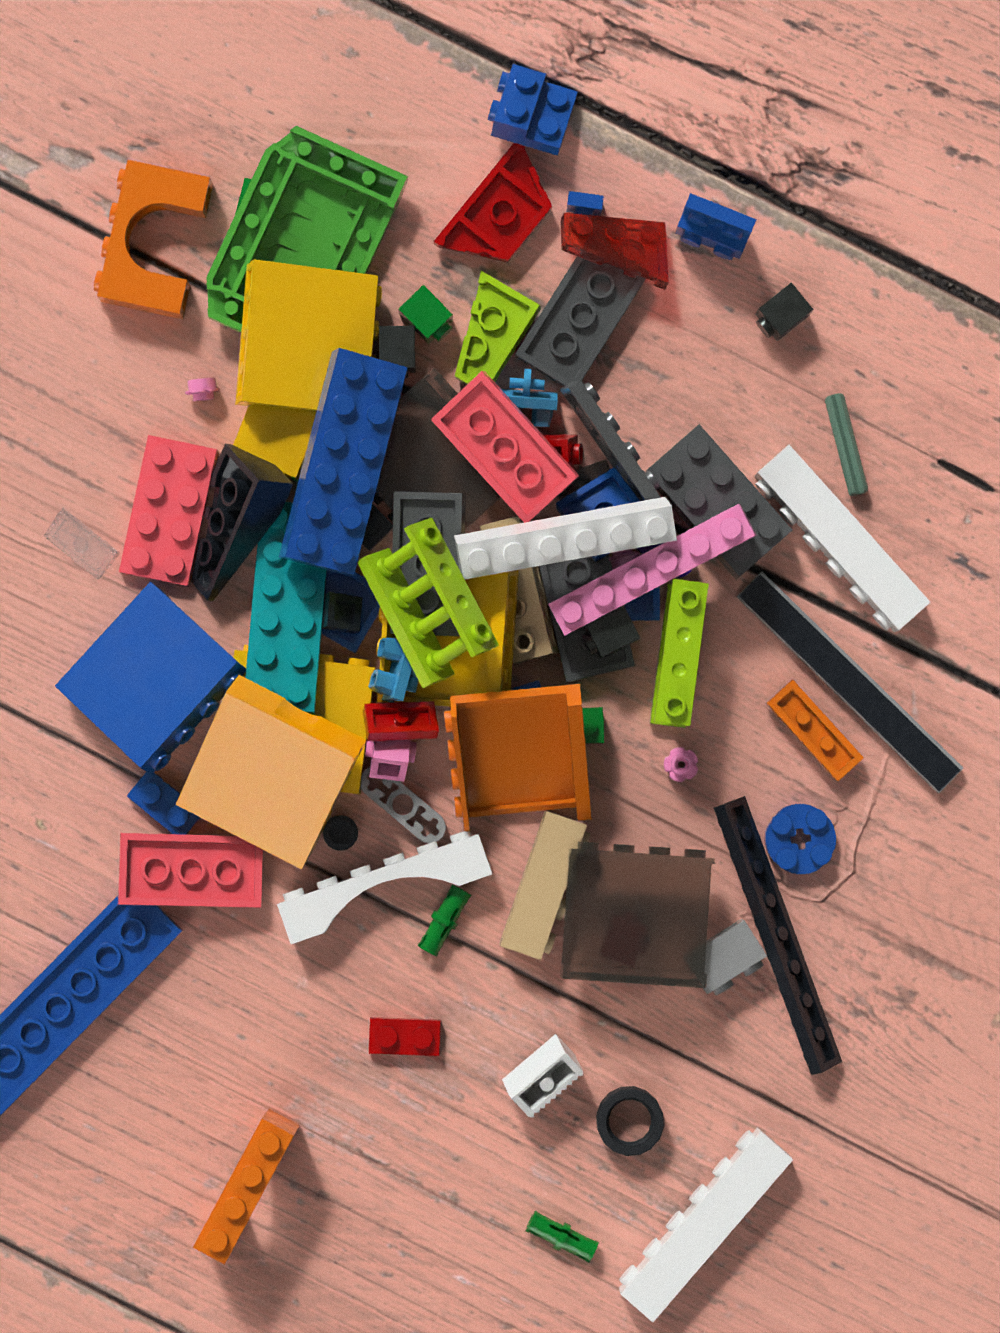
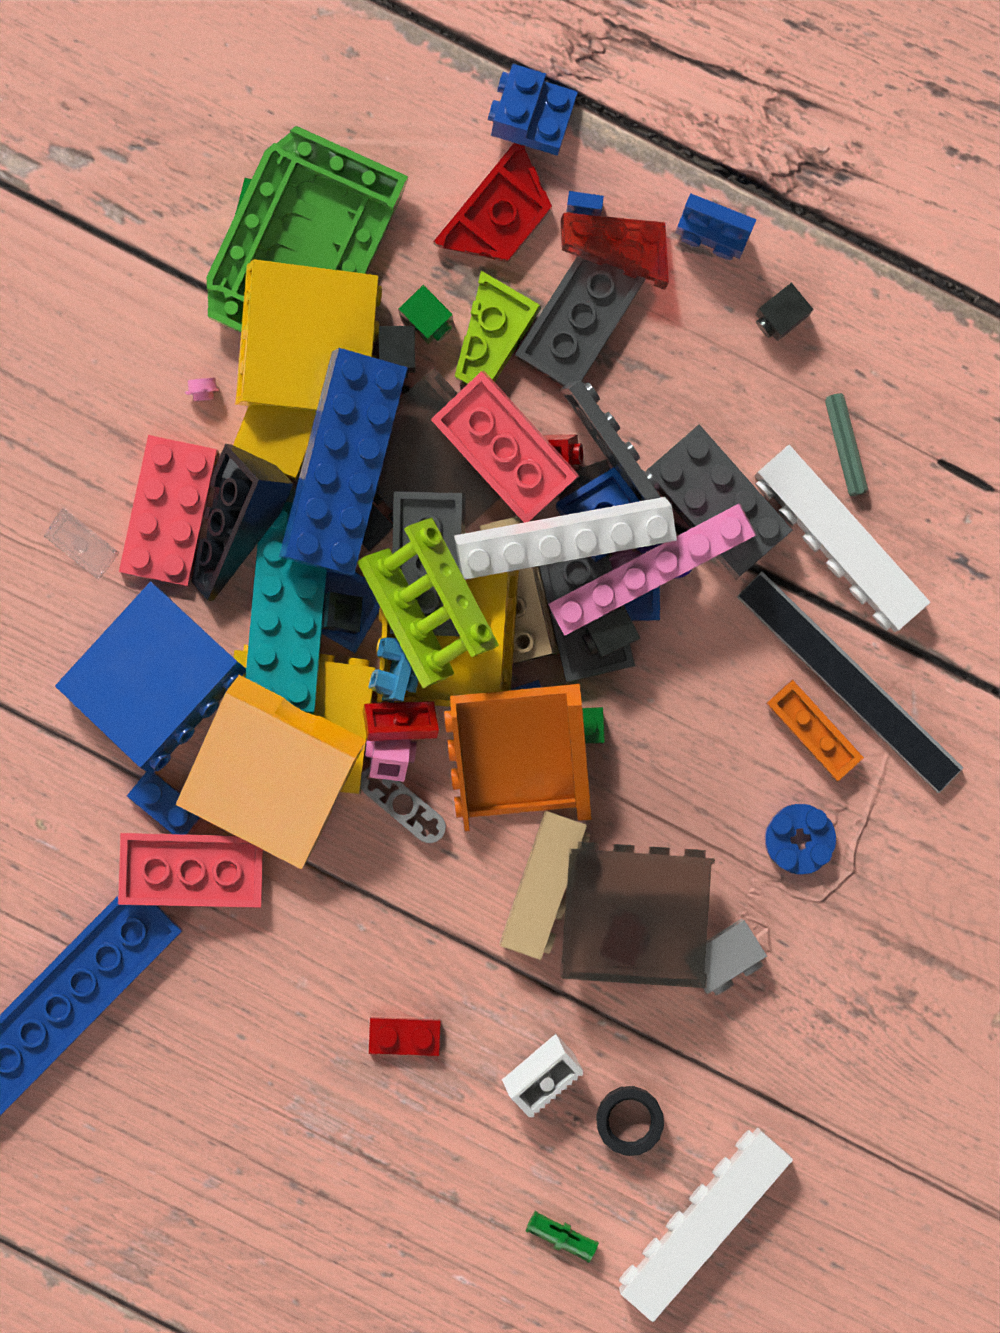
orange arch [94,160,213,320] -> none
orange arch [193,1109,300,1265] -> none
white arch [277,831,492,944] -> none
black plate [323,815,358,851] -> none
green pin [417,884,471,957] -> none
dark azure hips [501,369,558,427] -> none
lime fence [650,579,709,728] -> none
bright pink plate [664,747,698,782] -> none
black plate [714,796,842,1075] -> none

